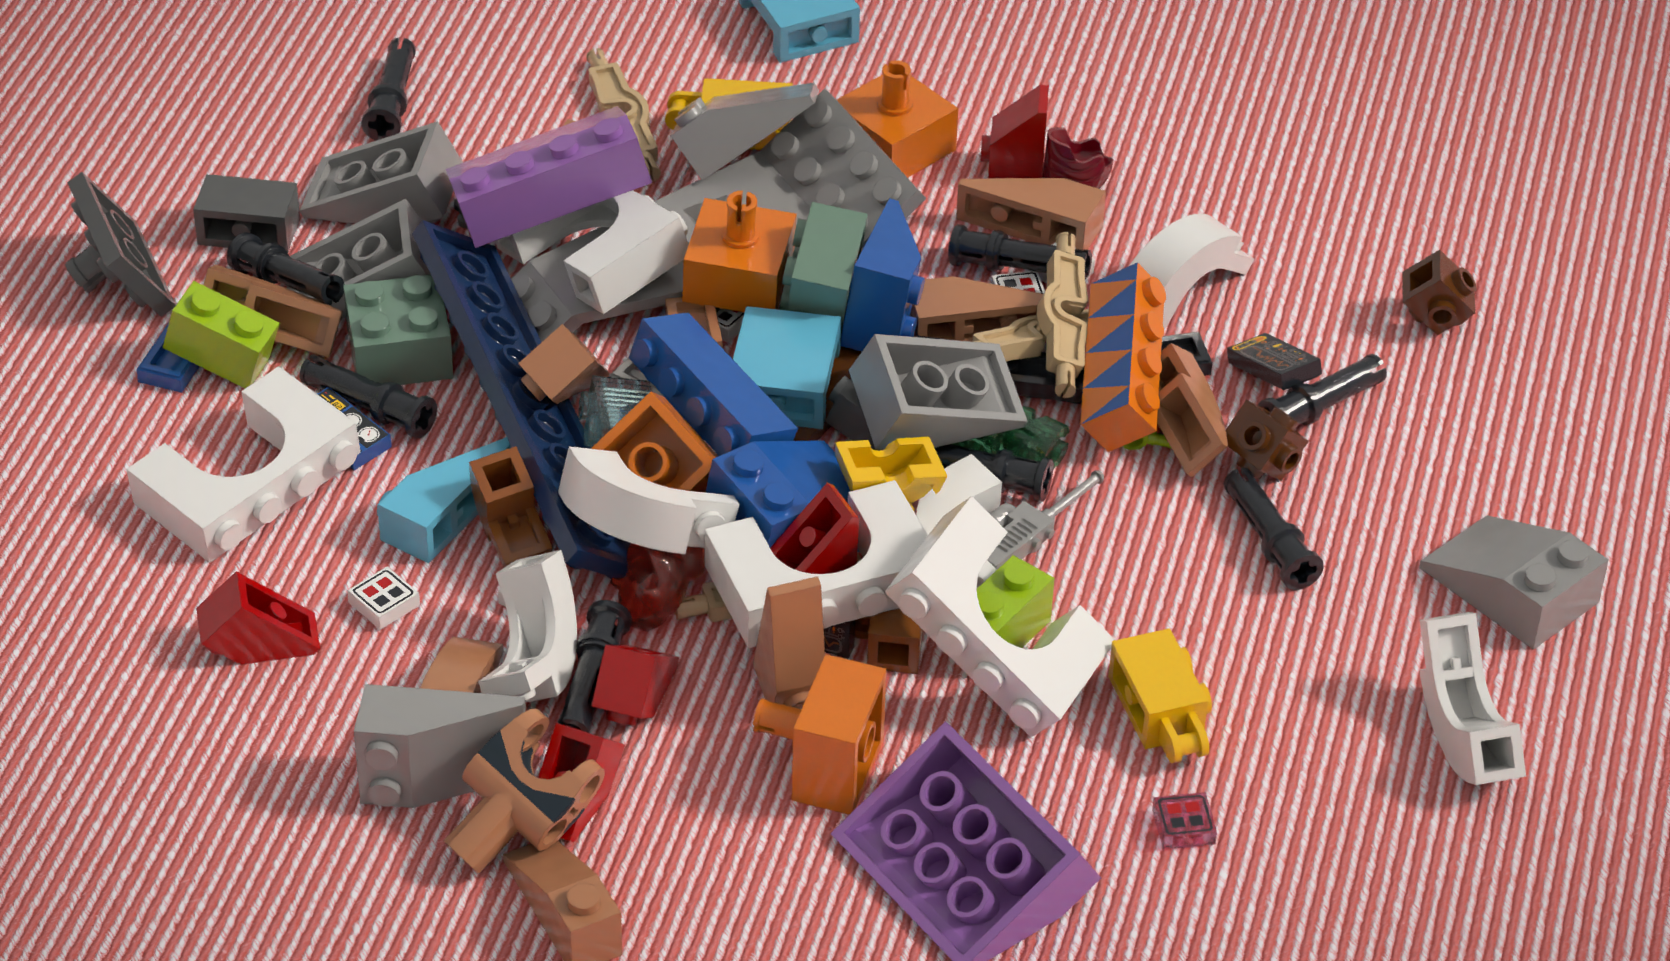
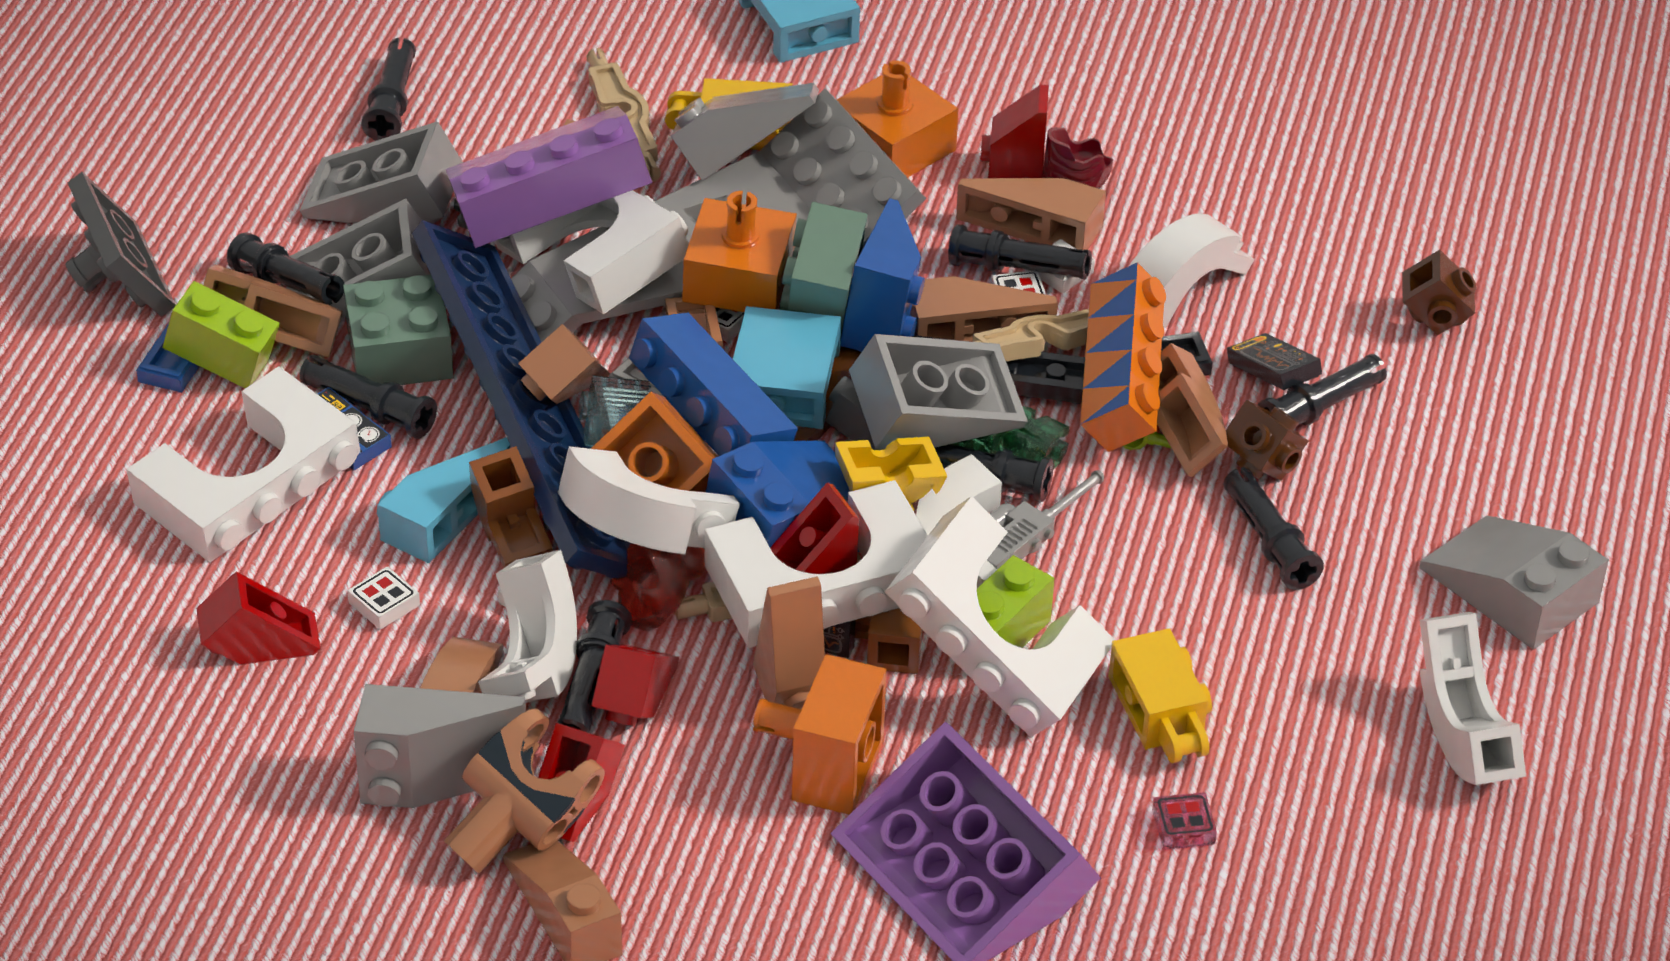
dark grey brick [193,174,300,252] -> none
tan piece [1037,232,1088,398] -> none

